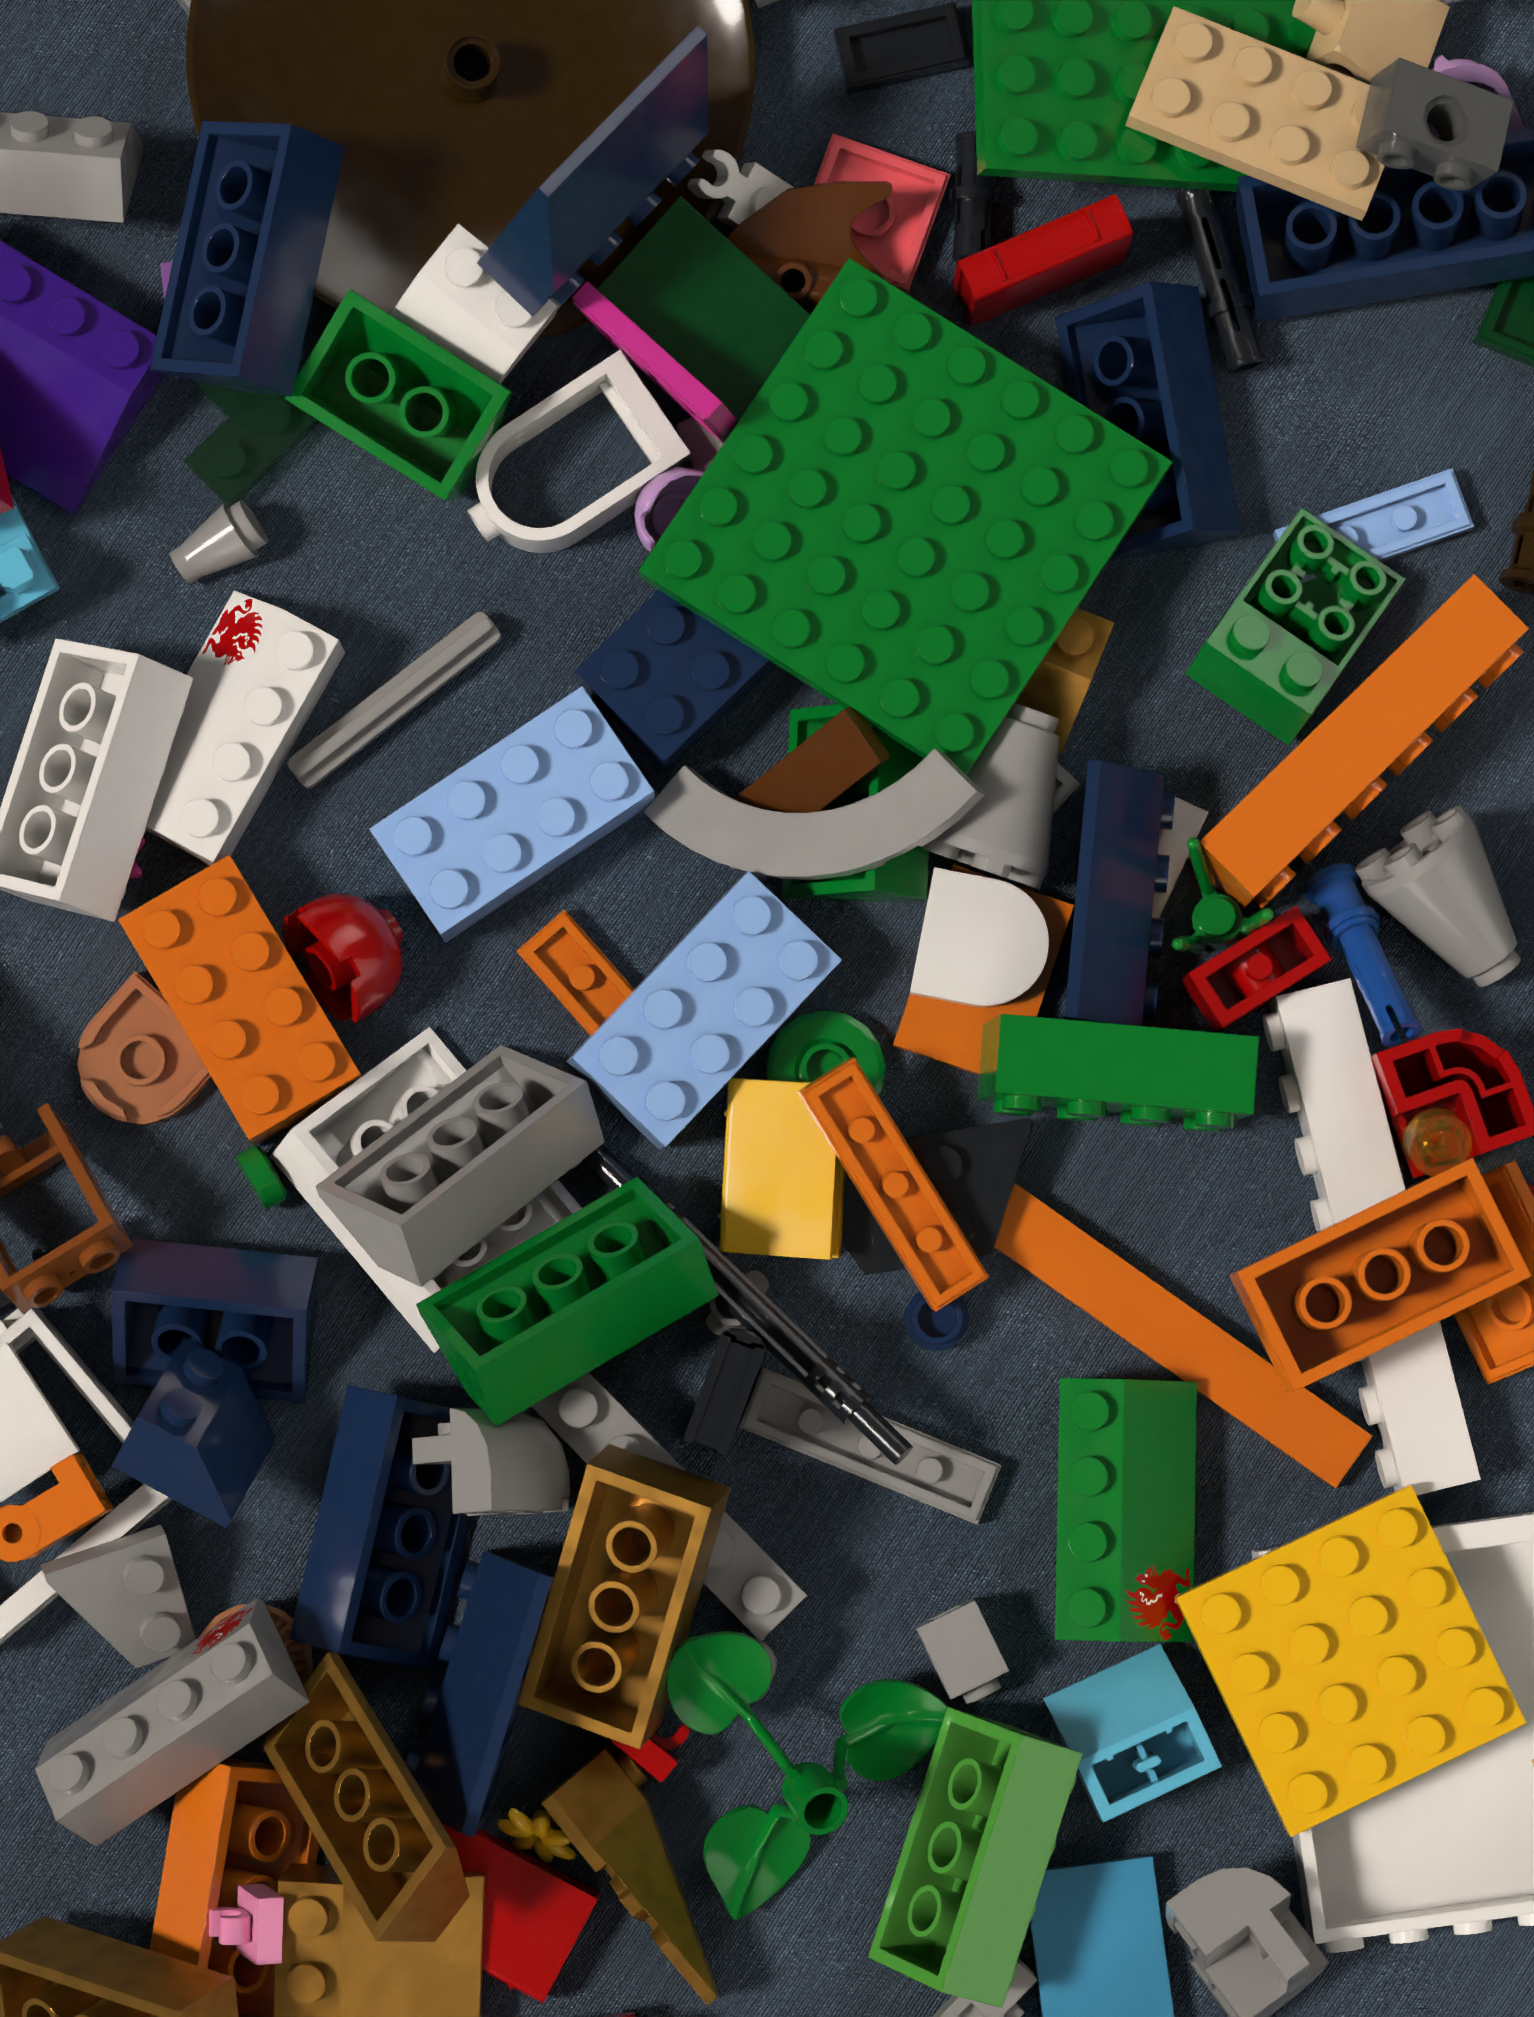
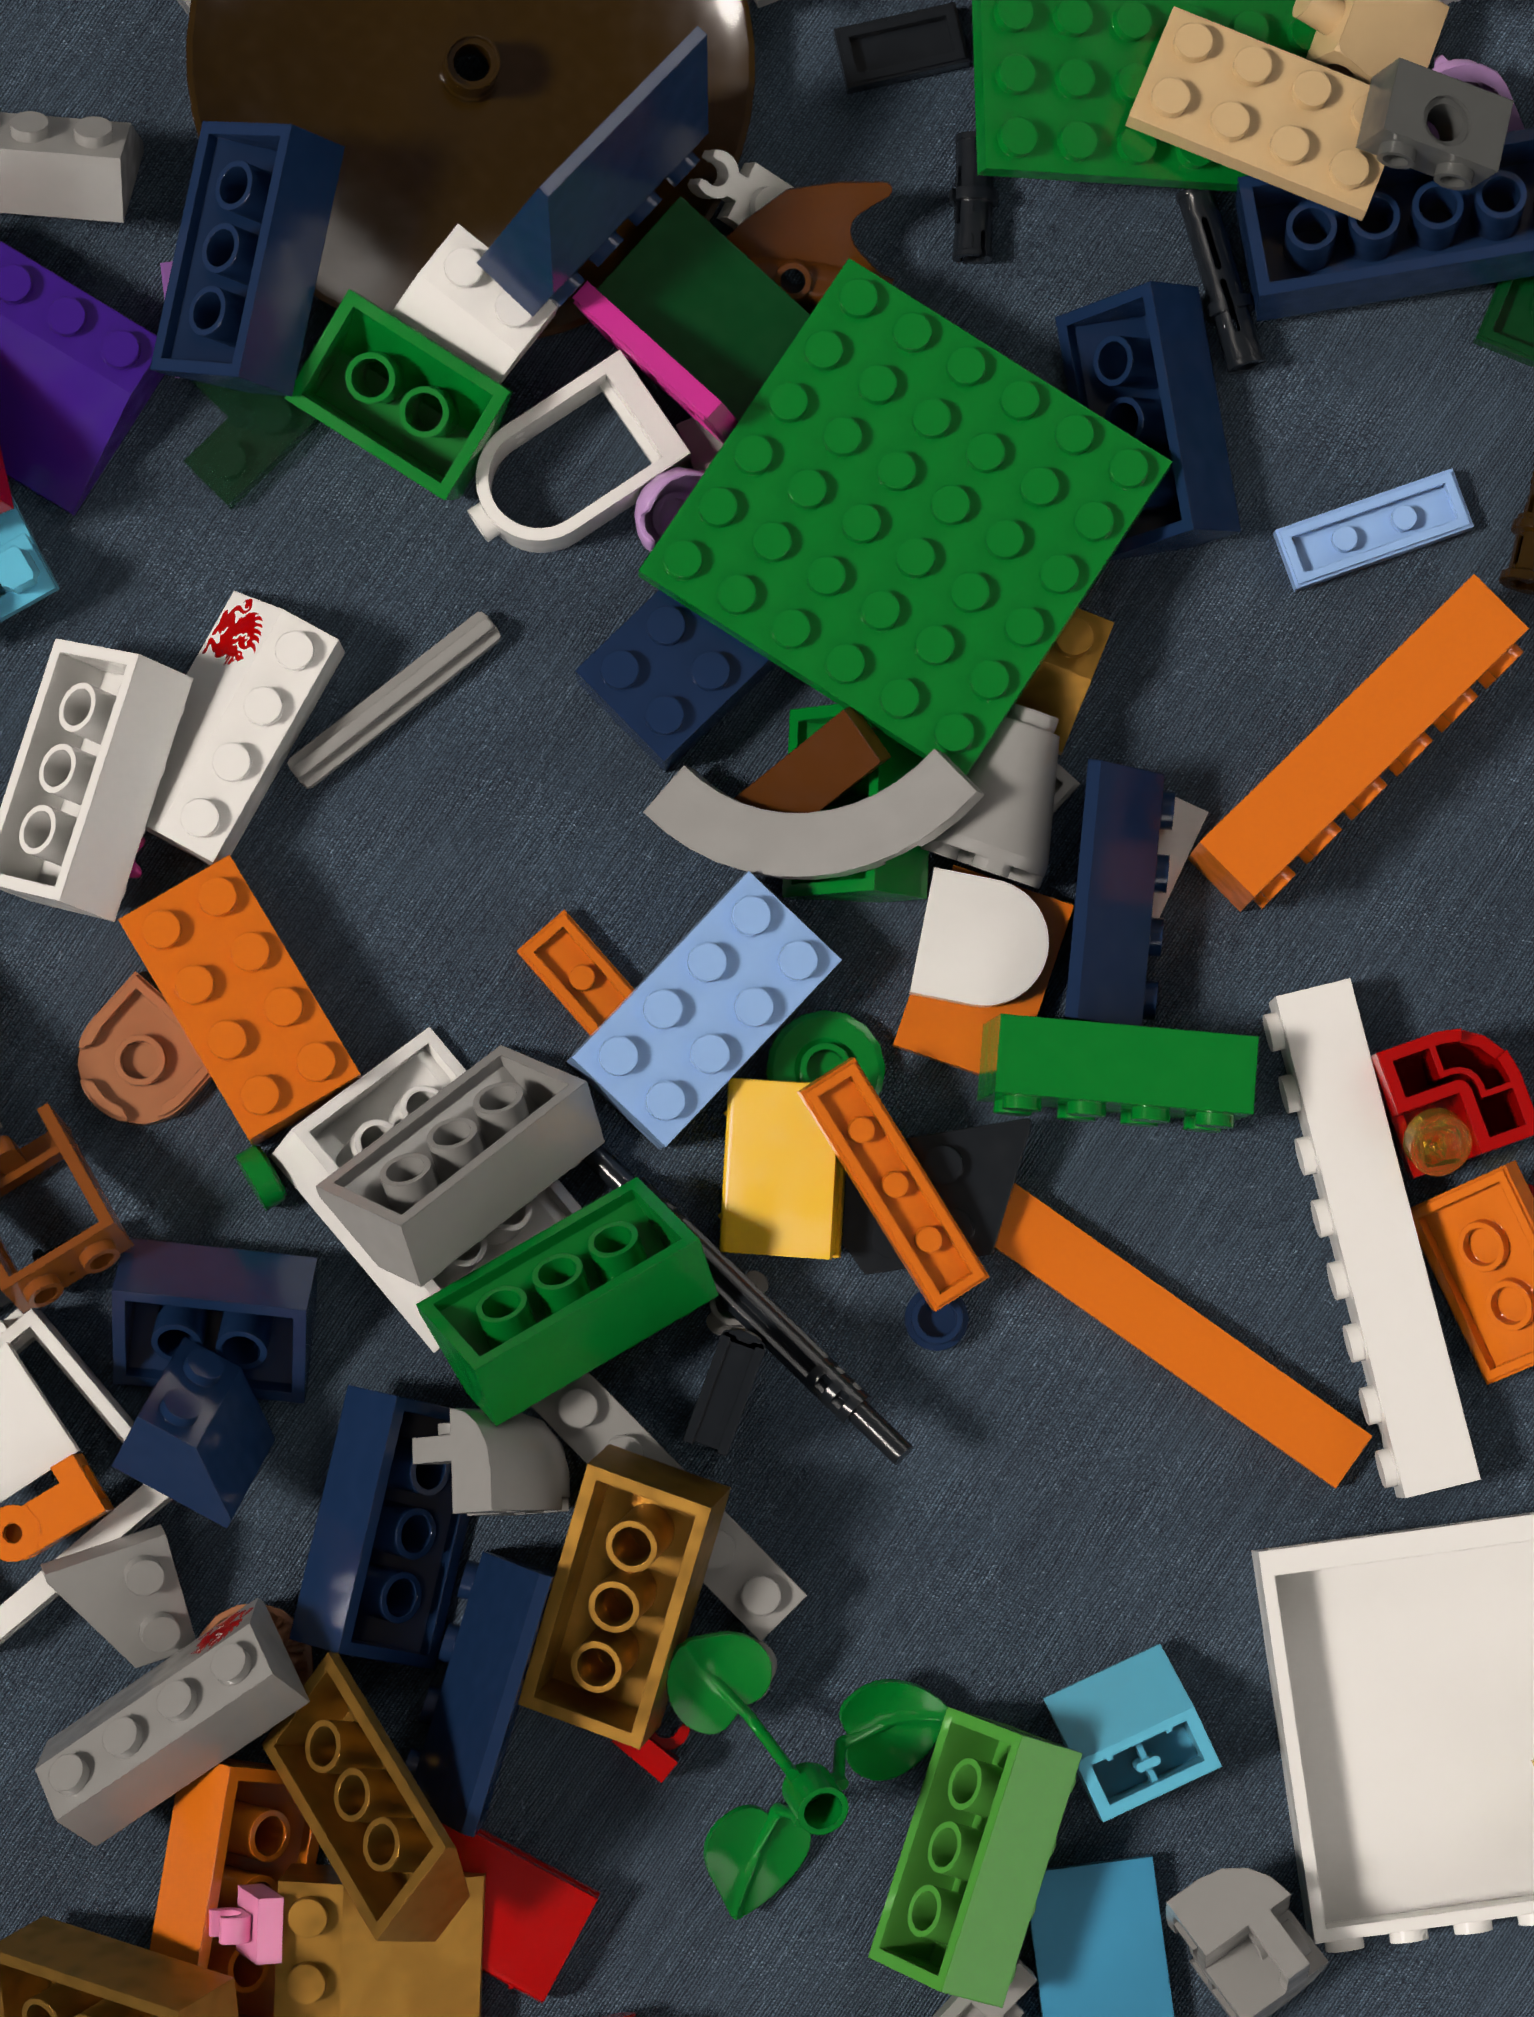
light grey cone [170,500,268,584] -> none
red cylinder [281,893,403,1023] -> none
light blue brick [369,686,655,943] -> none
yellow plant [497,1808,576,1863] -> none
pearl gold wedge [541,1745,718,2006] -> none
light grey tile [739,1367,1001,1525] -> none
coral tile [814,133,951,295] -> none
light grey brick [914,1598,1009,1704] -> none
red piece [952,194,1133,328] -> none
green slope [1055,1378,1198,1642] -> none
green plant [1172,837,1274,954] -> none
yellow plate [1174,1485,1526,1837] -> none
red brick [1181,905,1332,1033] -> none
green slope [1185,508,1406,746] -> none
orange brick [1229,1158,1531,1392] -> none
blue pin [1303,863,1421,1047] -> none
light grey cone [1355,806,1521,987] -> none

